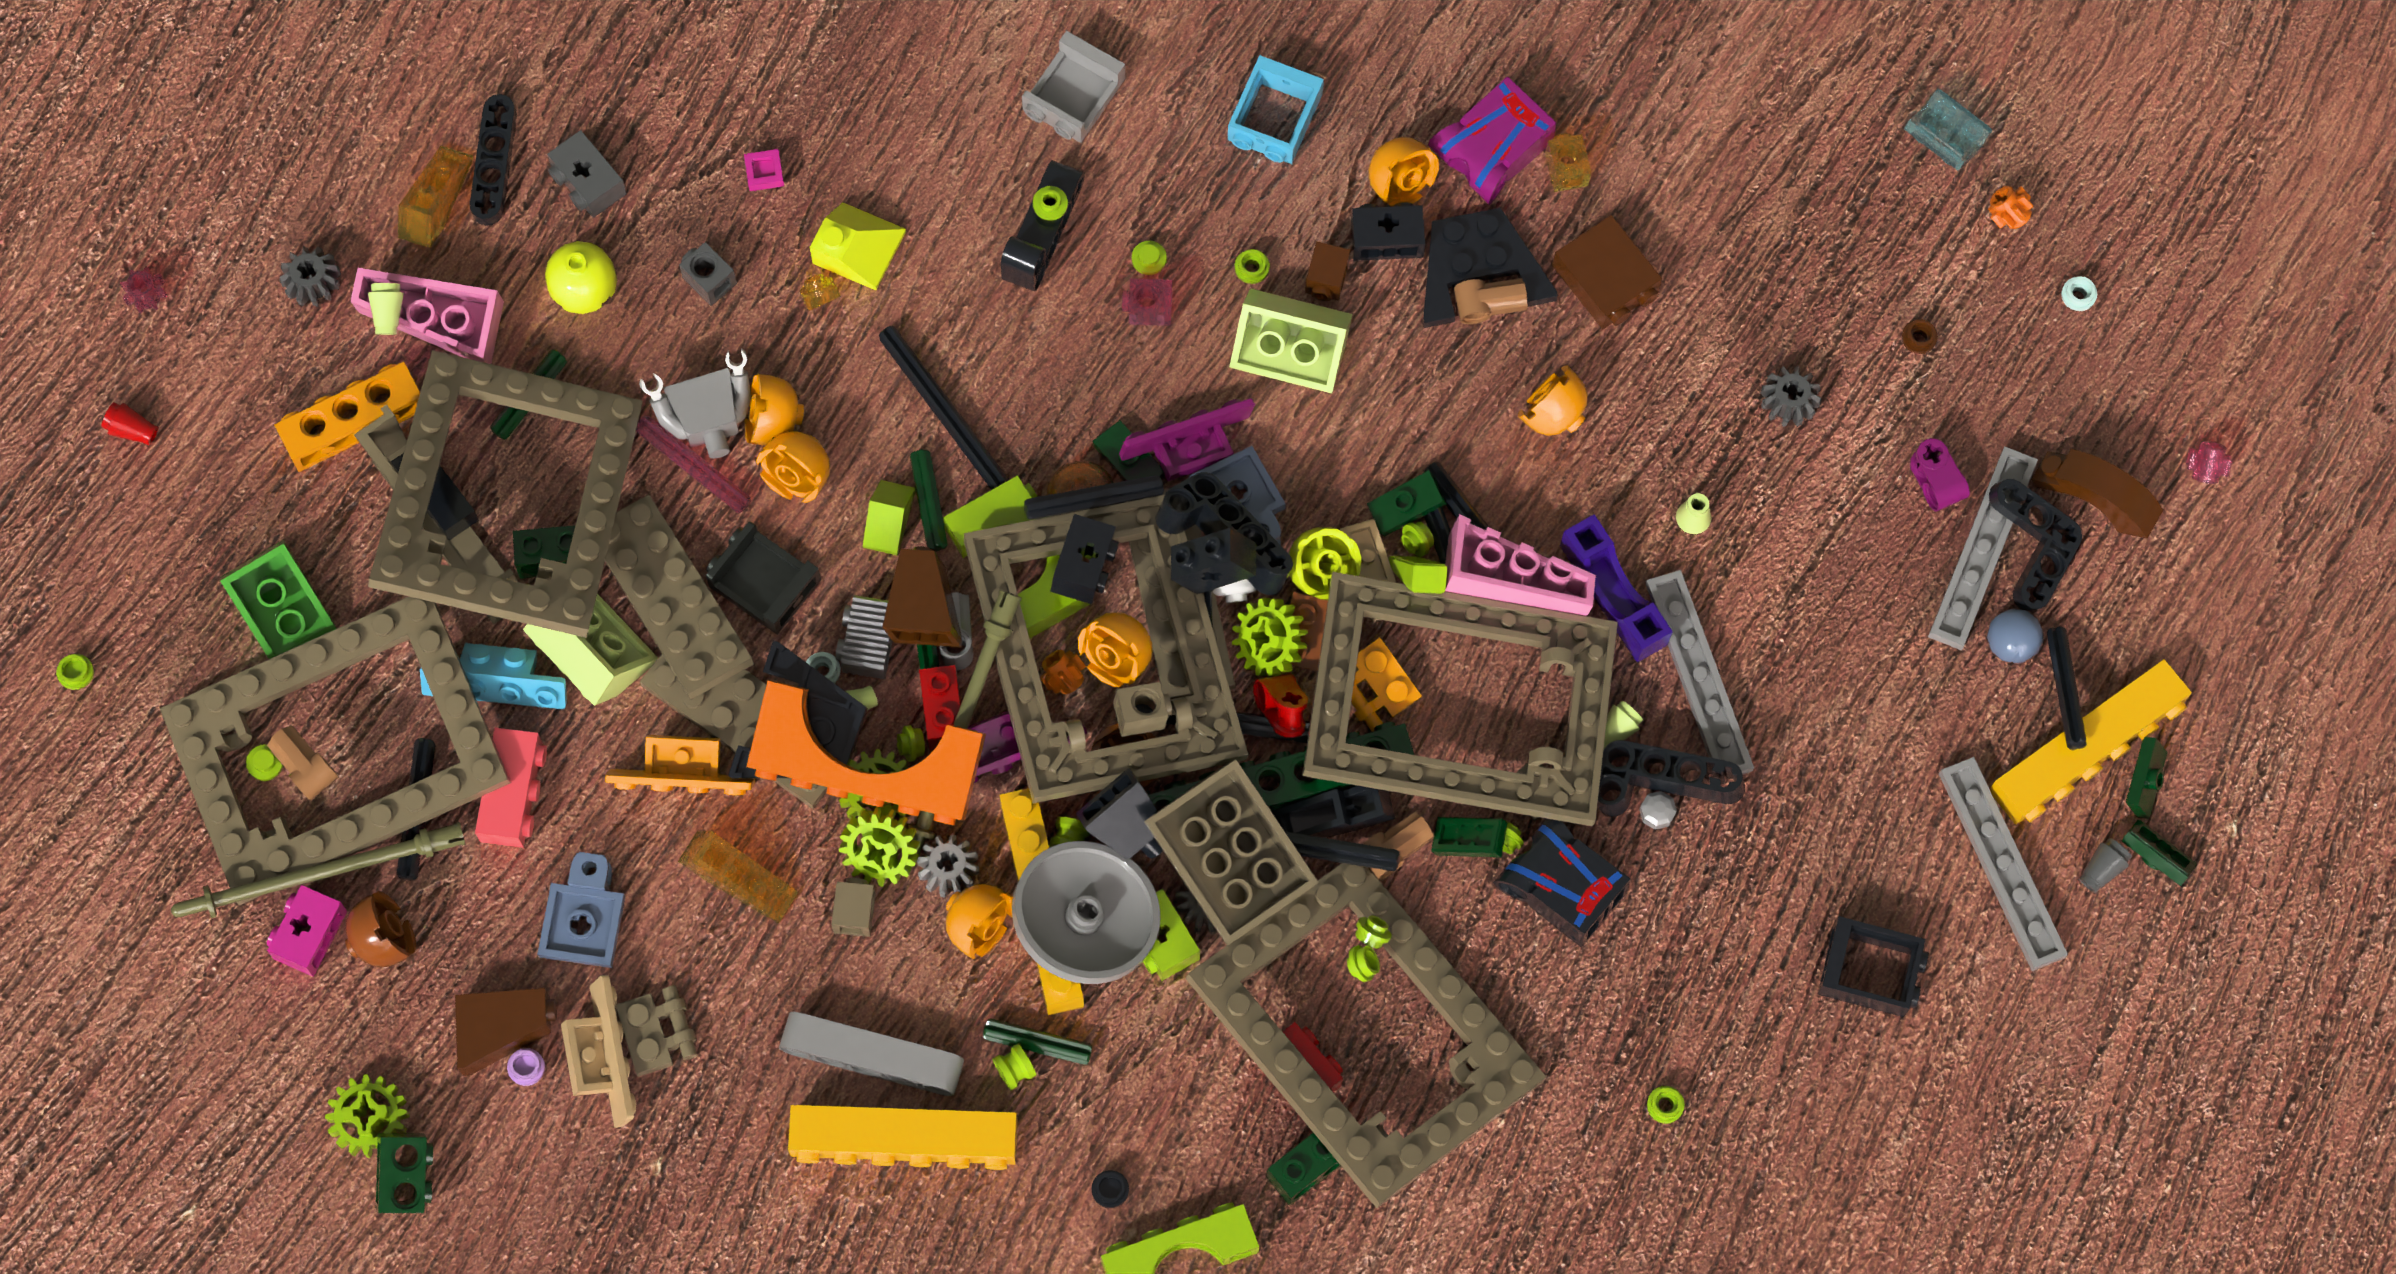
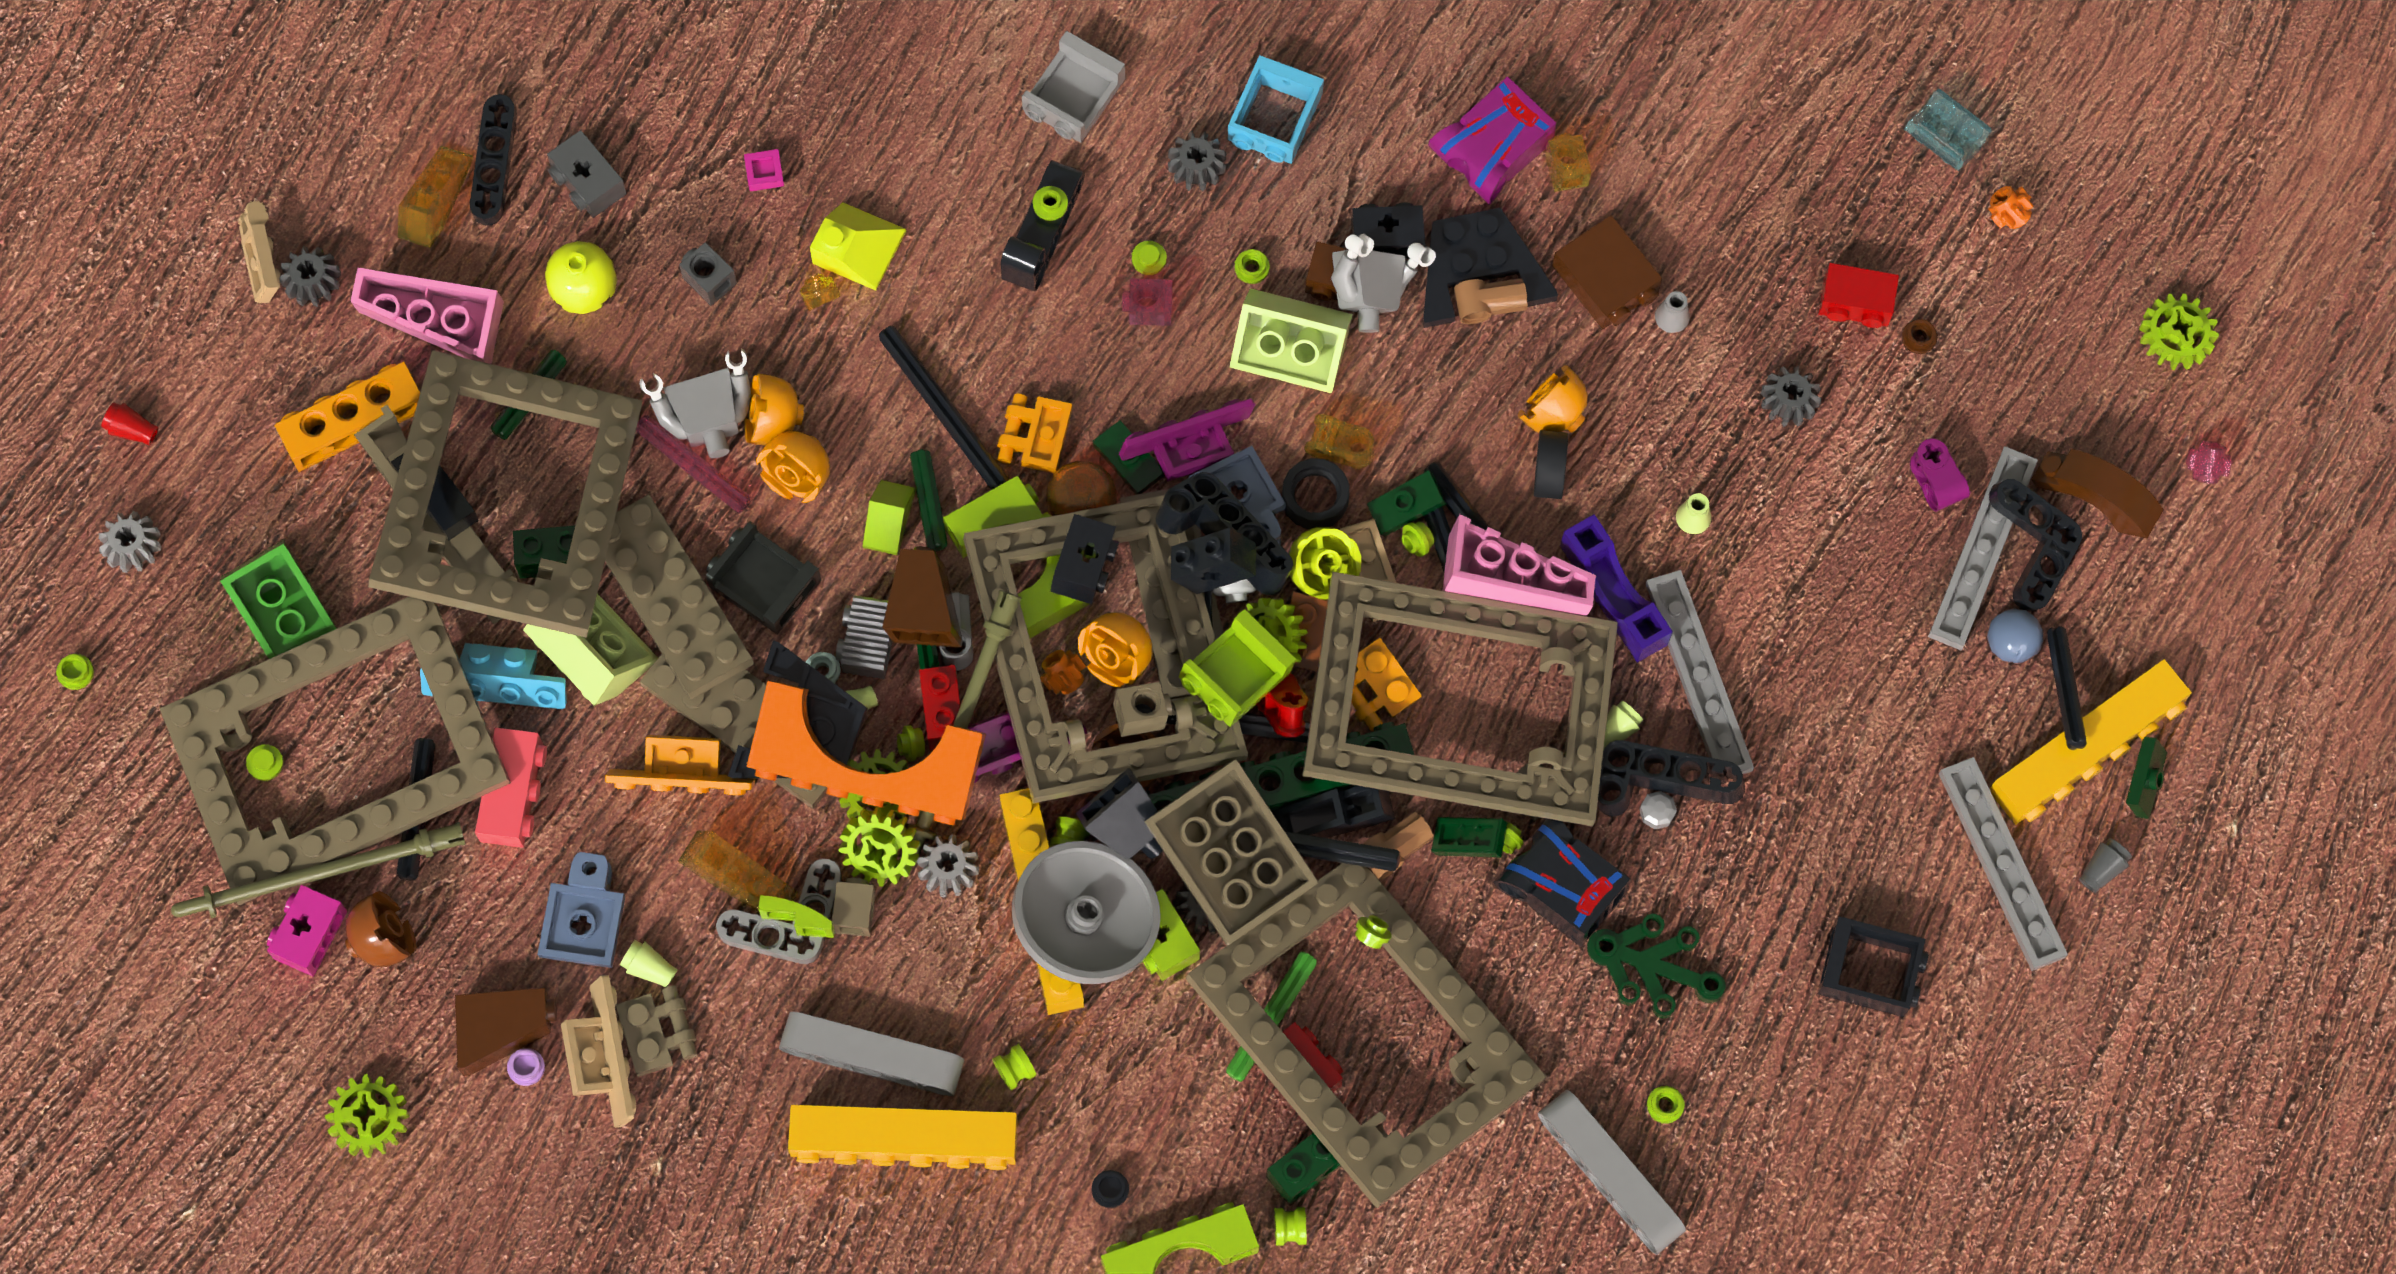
clear pink gear [120,266,167,313] -> none
medium nougat piece [267,725,339,801] -> none
yellowish green cone [368,283,404,335] -> none
dark green brick [375,1133,433,1213] -> none
light orange cylinder [946,884,1013,959] -> none
dark green axle [983,1018,1092,1065] -> none
black axle [1024,475,1164,520] -> none
lime plate [1347,945,1380,982] -> none
light orange cylinder [1368,137,1439,207] -> none
lime slope [1388,556,1447,594] -> none
light aqua plate [2061,276,2097,311] -> none
dark green plate [2121,820,2197,886] -> none
none -> light grey gear [99,511,162,573]
none -> tan hinge [238,200,281,303]
none -> yellowish green cone [620,940,678,988]
none -> light grey beam [716,858,842,964]
none -> lime slope [758,895,835,938]
none -> light orange plate [997,393,1073,474]
none -> dark grey gear [1168,131,1226,192]
none -> lime panel [1178,609,1297,727]
none -> bright green axle [1226,951,1317,1082]
none -> lime wheel [1274,1207,1307,1246]
none -> black tyre [1282,458,1350,530]
none -> clear yellow piece [1304,414,1374,469]
none -> light grey torso [1331,234,1436,333]
none -> black tyre [1534,430,1568,499]
none -> light grey beam [1537,1090,1686,1255]
none -> dark green plant [1587,914,1726,1019]
none -> light grey cone [1655,291,1690,333]
none -> red brick [1818,263,1899,328]
none -> lime gear [2139,293,2219,370]

